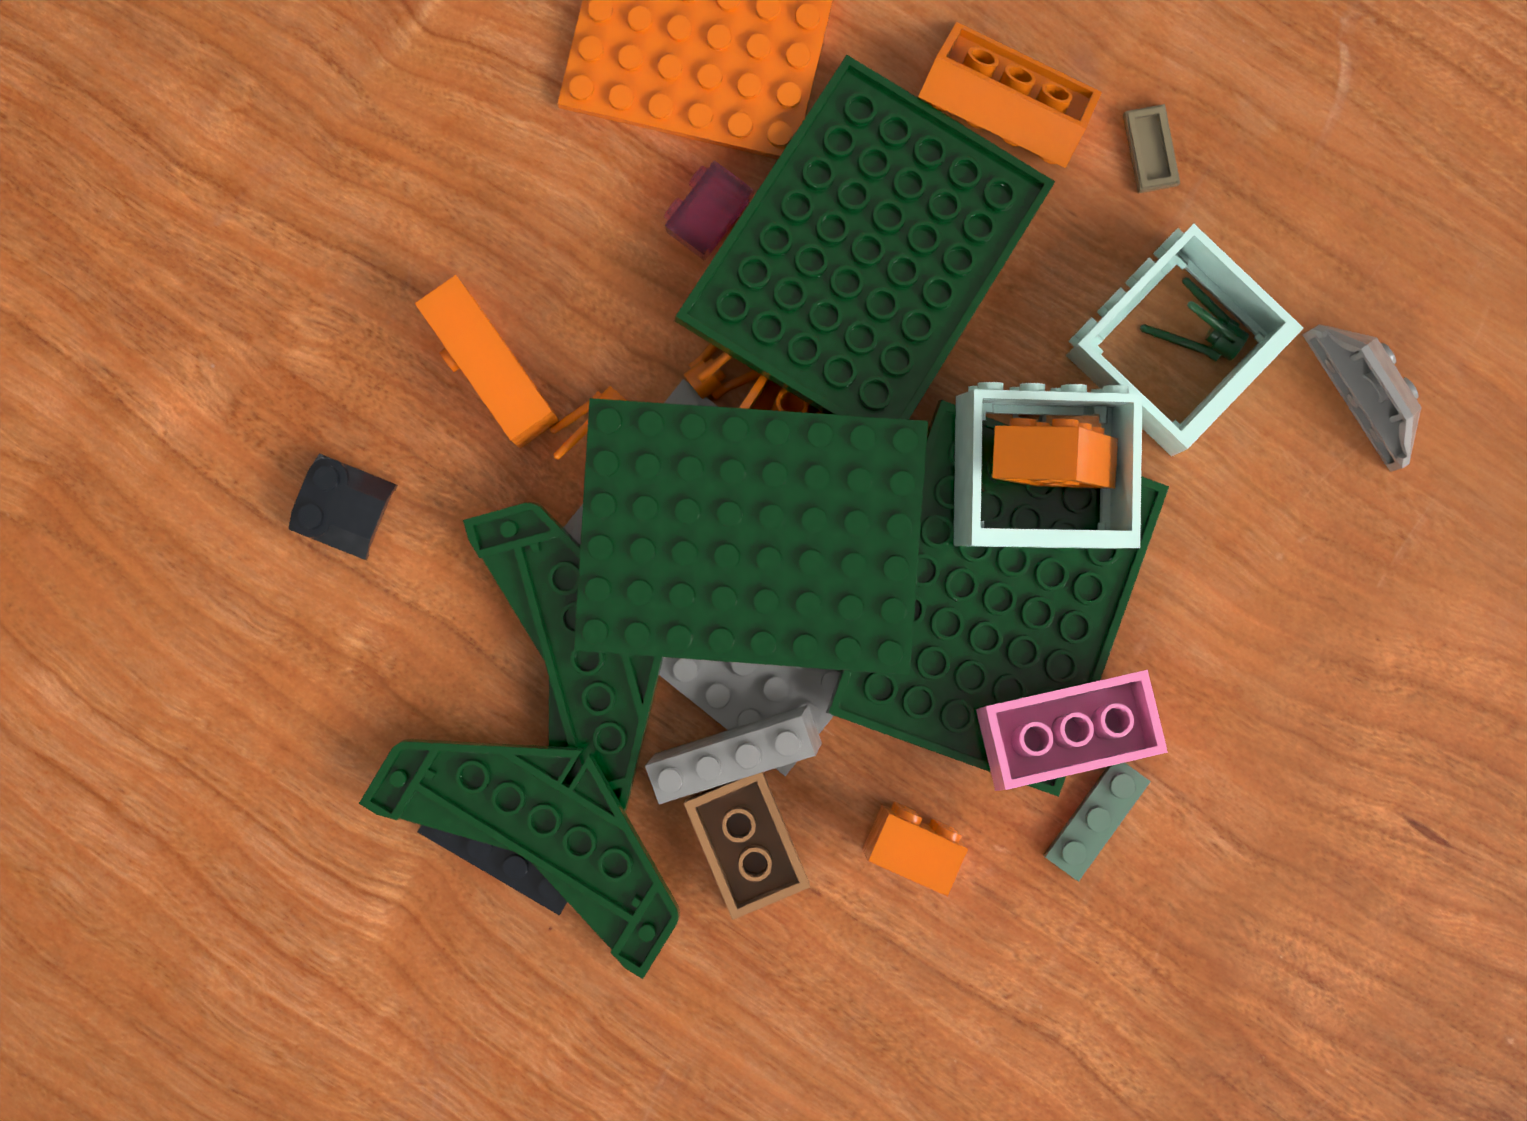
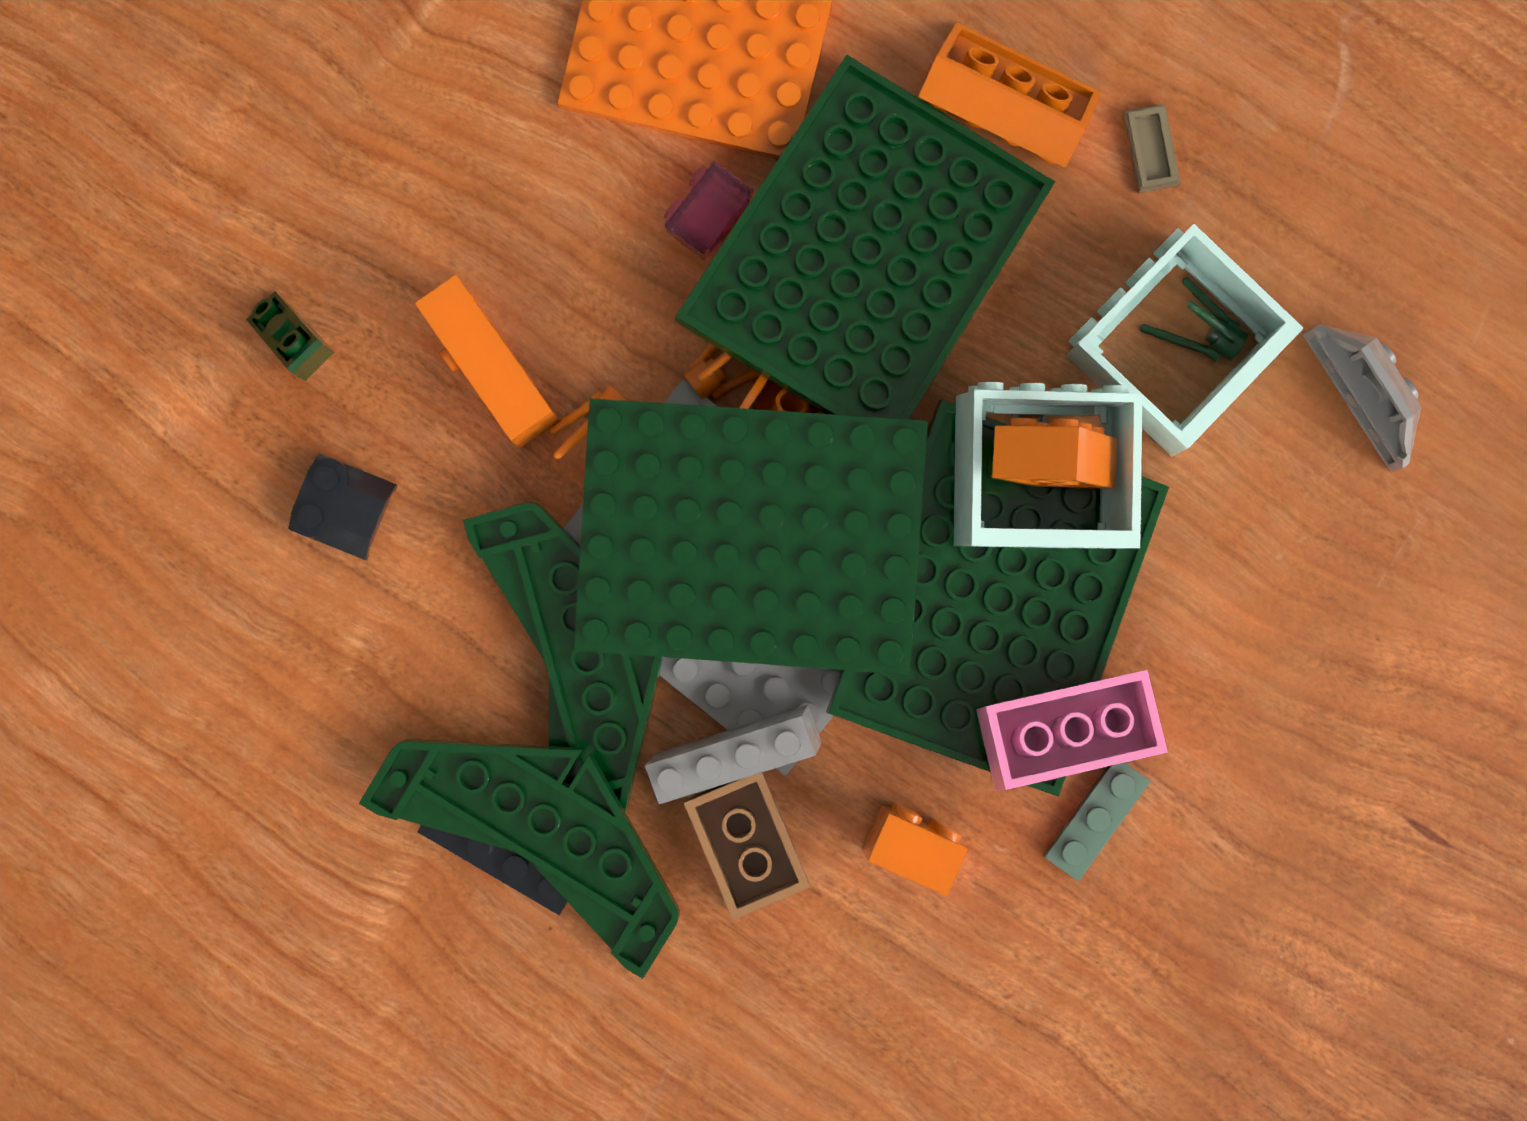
none -> dark green slope [246,291,335,381]

